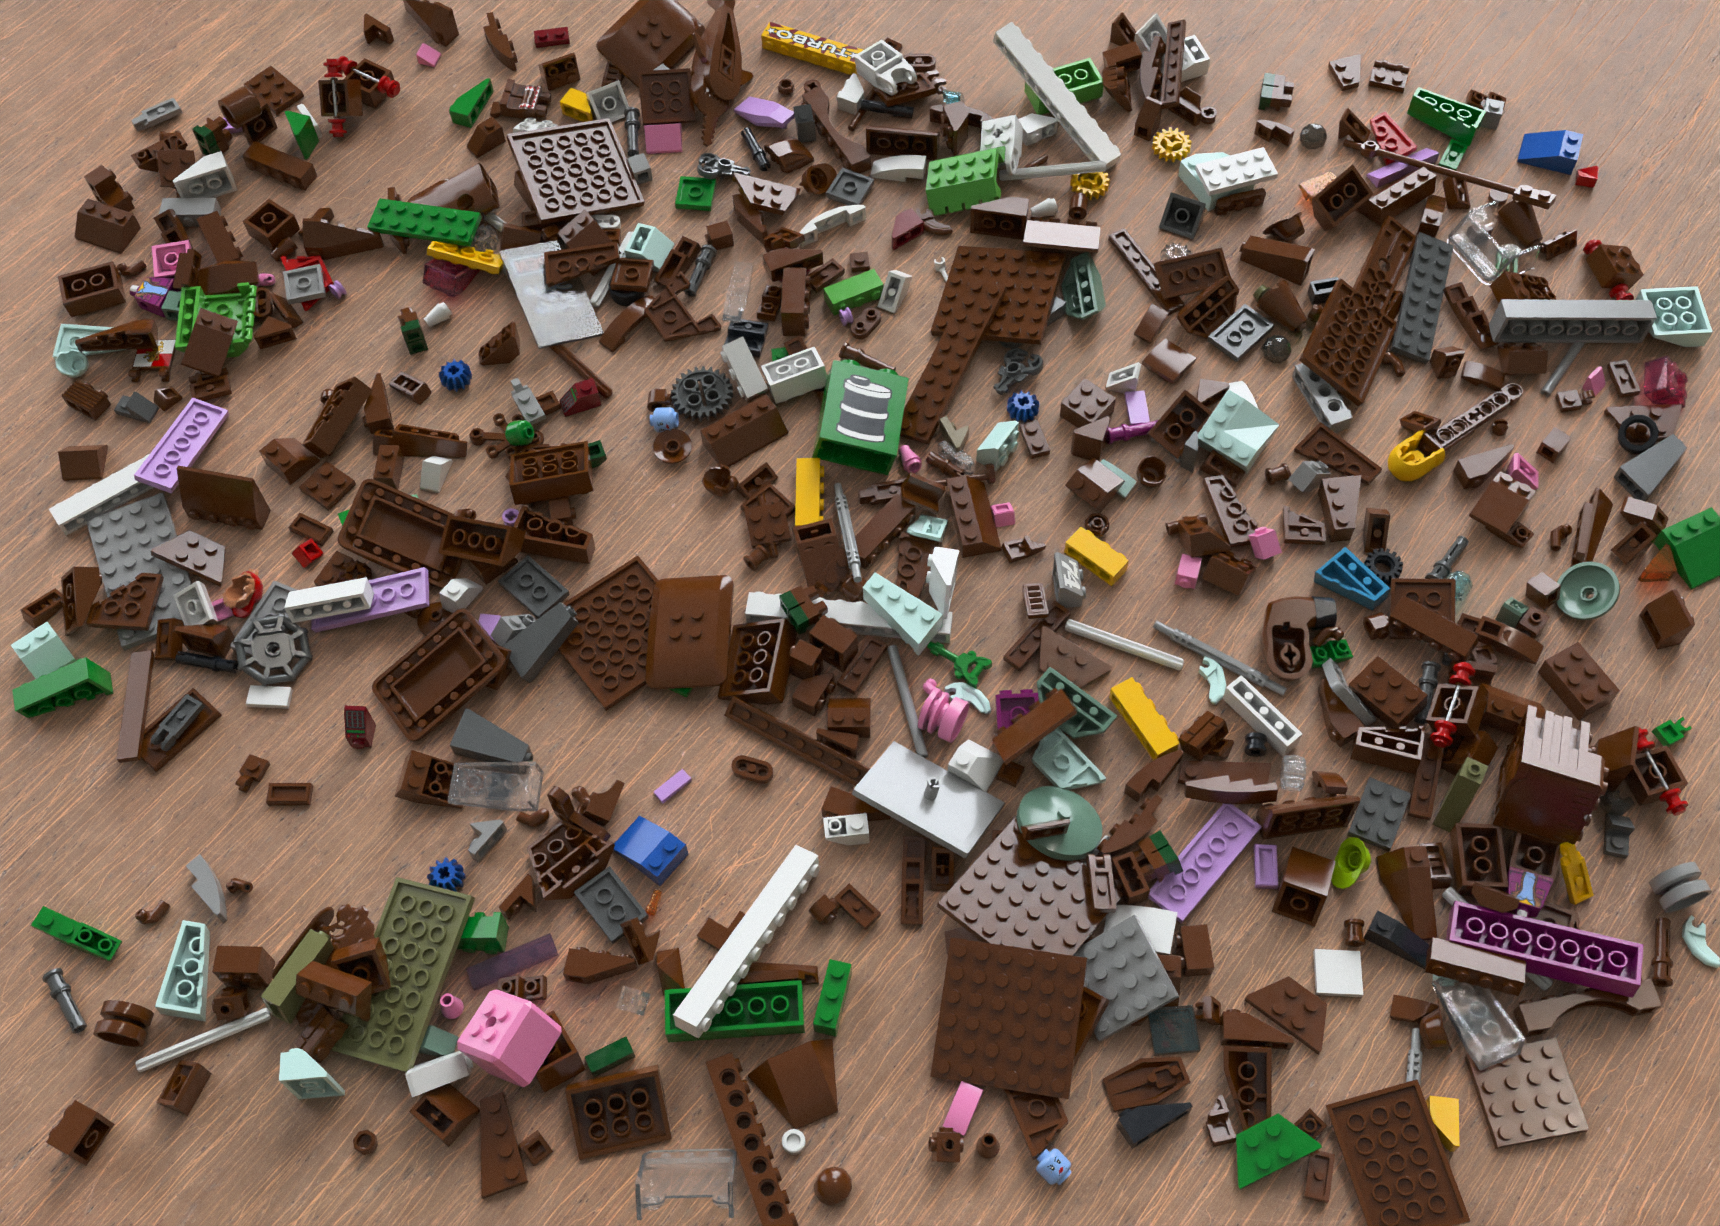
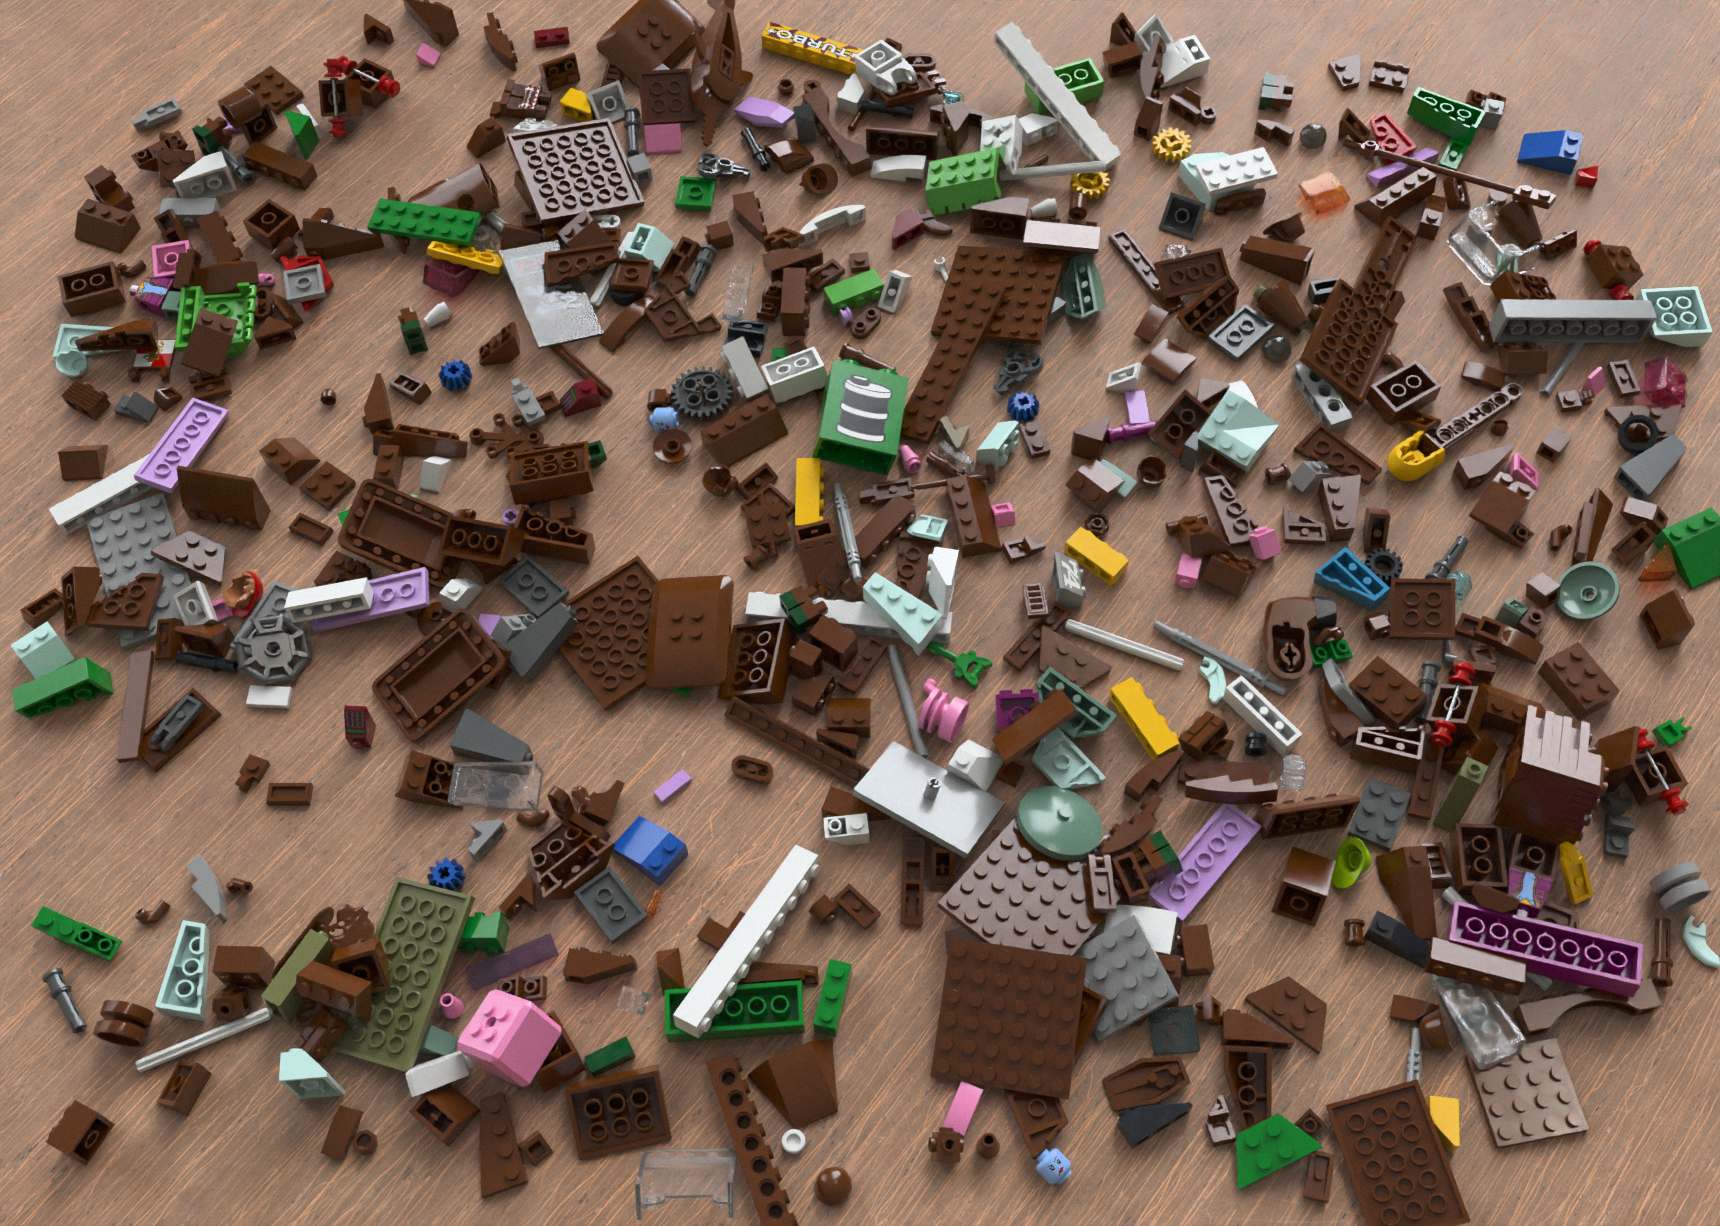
red slope [291,538,324,568] -> none
reddish brown wedge [302,376,373,459] -> none
lavender bush [328,280,346,299] -> none
green slope [449,78,494,128] -> none
green head [505,420,534,446] -> none
reddish brown slope [620,917,660,965] -> none
wing [732,173,800,216] -> none
dark grey plate [826,168,874,205] -> none
reddish brown panel [901,472,946,514] -> none
light aqua piece [944,682,991,714] -> none
reddish brown slope [1021,819,1070,841] -> none
brick [1060,378,1116,428] -> none
reddish brown slope [1102,63,1132,112] -> none
reddish brown tile [1161,19,1186,109] -> none
lavender tile [1253,844,1279,889] -> none
reddish brown slope [1312,165,1374,231] -> none
reddish brown slope [1312,771,1348,795] -> none
white tile [1313,949,1363,997] -> none
reddish brown brick [1390,595,1478,662] -> none
dark grey plate [1391,232,1454,364] -> none
reddish brown slope [1430,346,1465,379] -> none
none -> dark grey pin [216,146,256,187]
none -> reddish brown slope [321,1105,363,1160]
none -> reddish brown brick [1366,360,1441,426]

